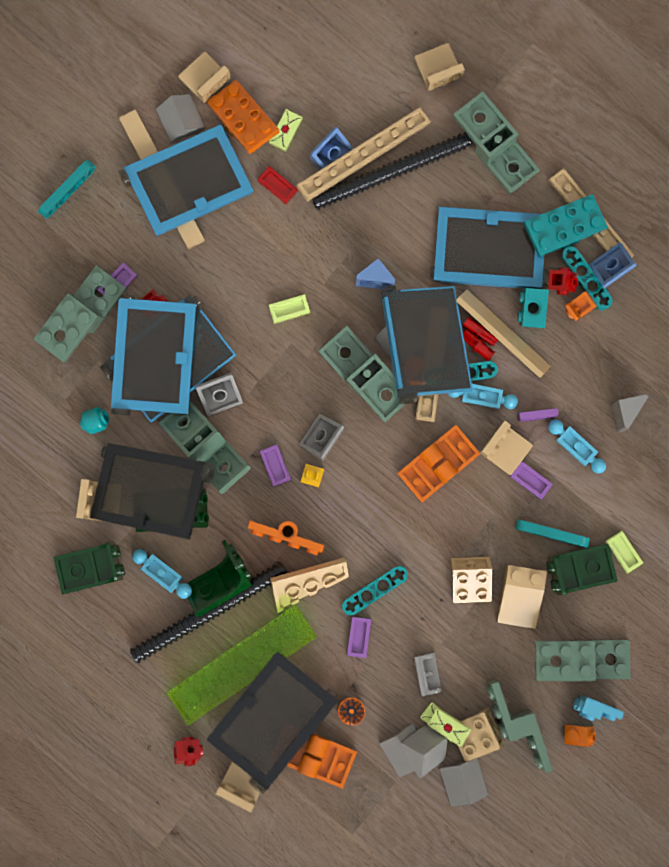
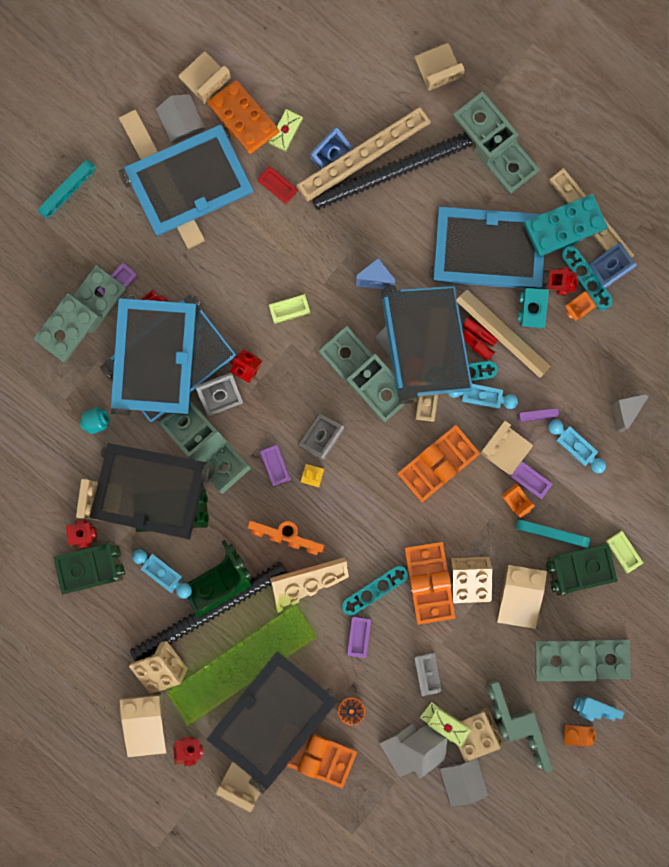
none -> red brick [66,520,97,548]
none -> tan slope [120,694,167,757]
none -> tan bracket [129,641,188,693]
none -> red brick [229,349,263,383]
none -> orange plate [404,542,456,625]
none -> orange bracket [501,484,535,518]

